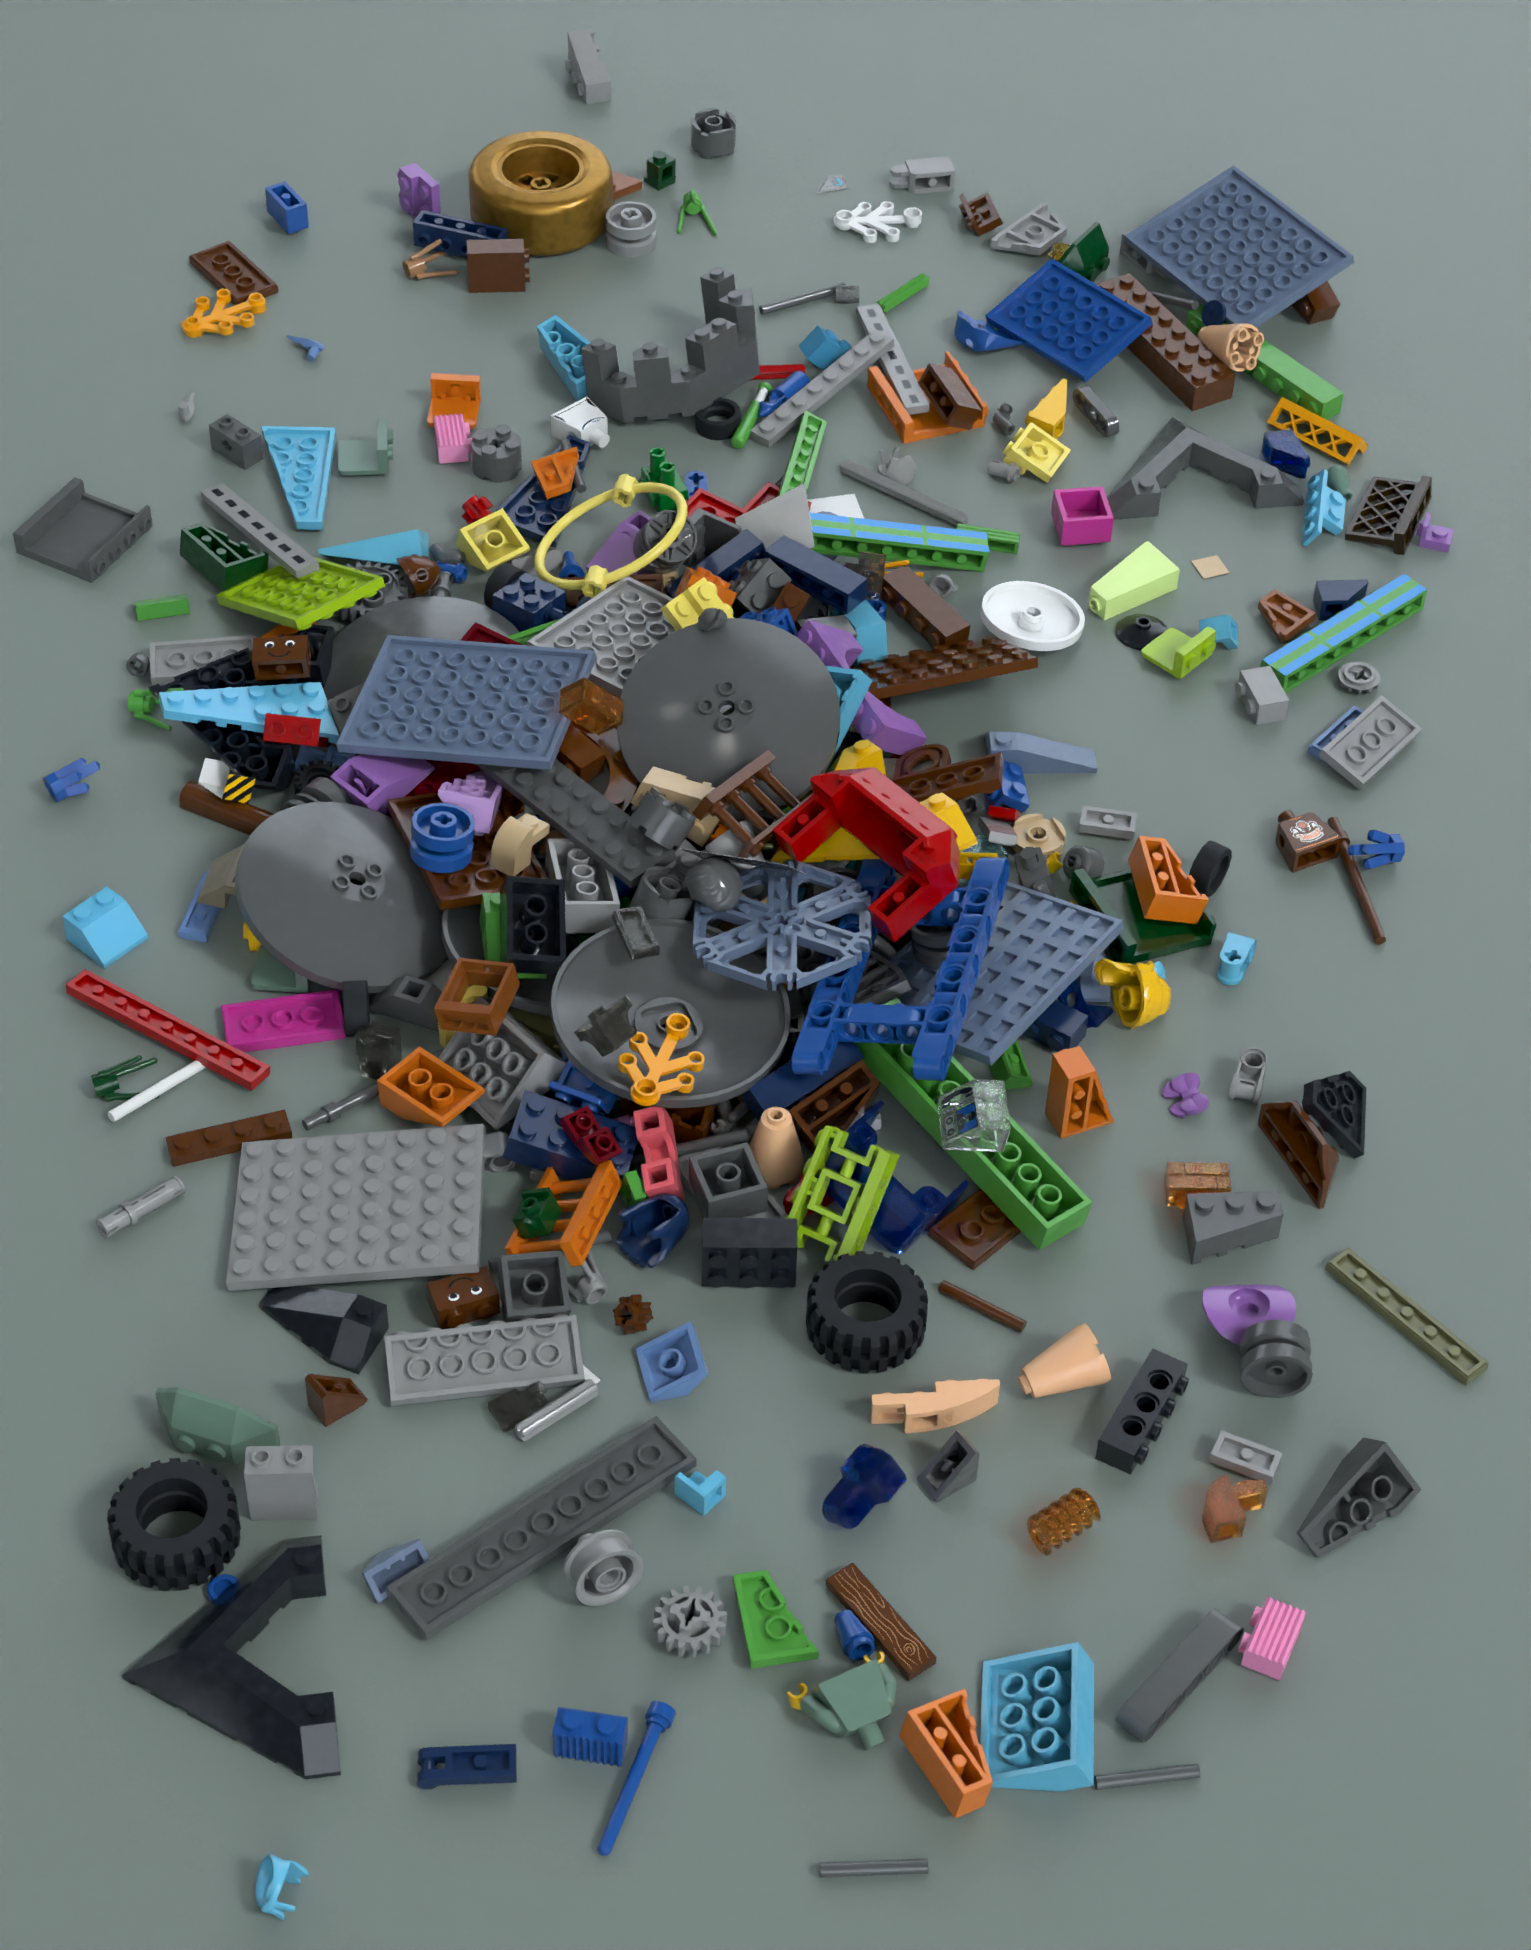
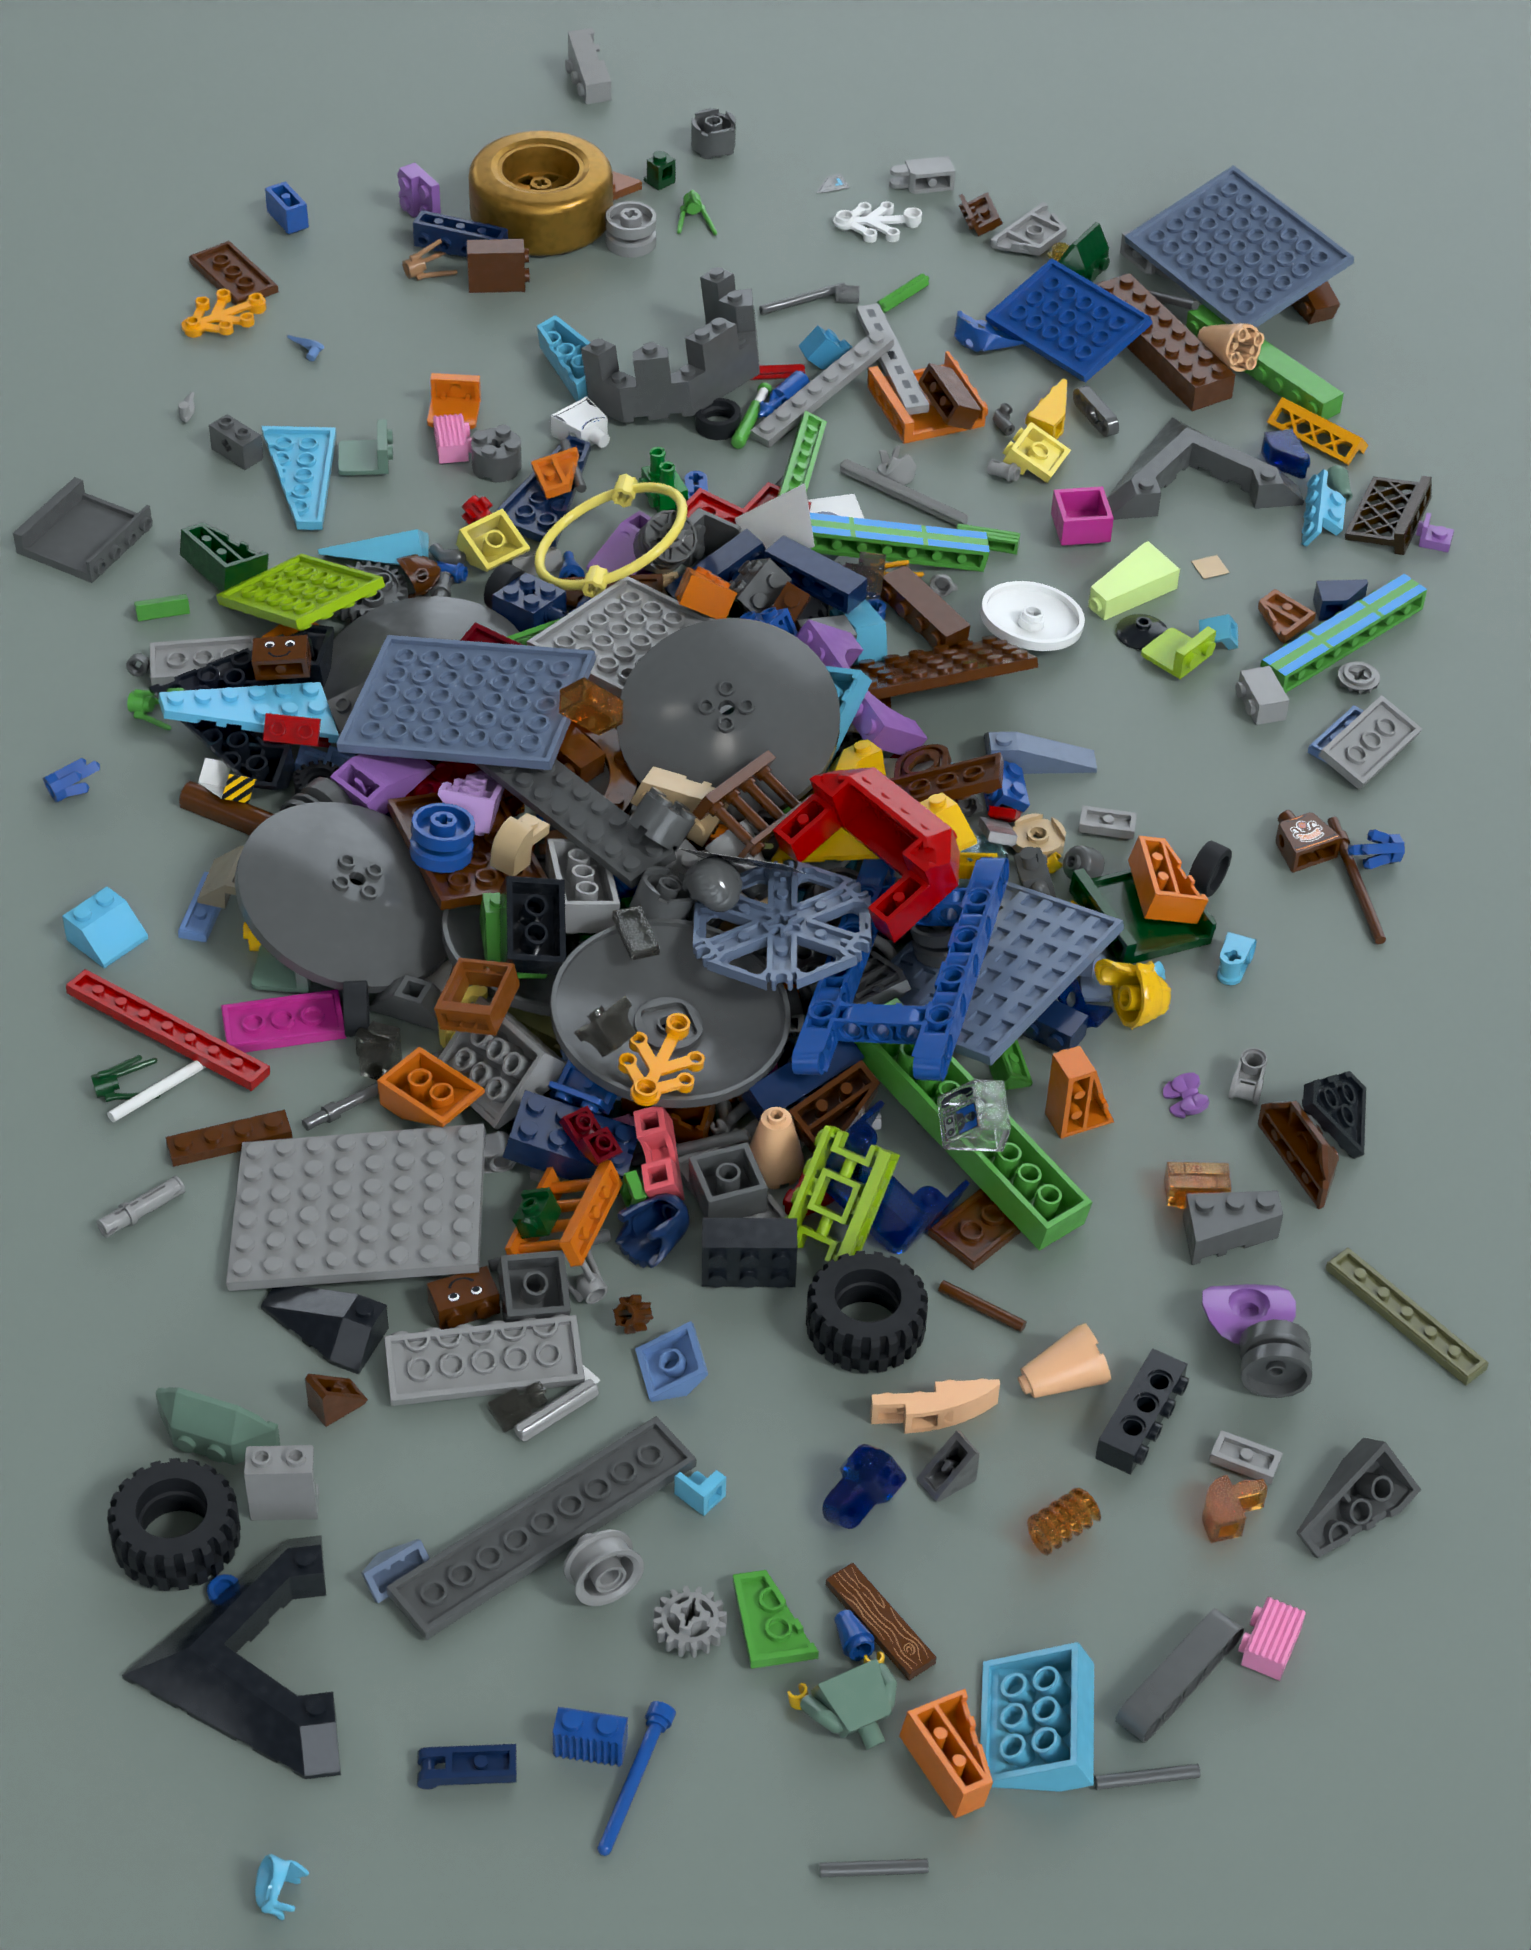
light grey tile [200,483,320,579] -> none
light yellow plate [660,577,734,631] -> none
dark grey piece [698,608,727,631] -> none
dark blue piece [1201,300,1226,326] -> none

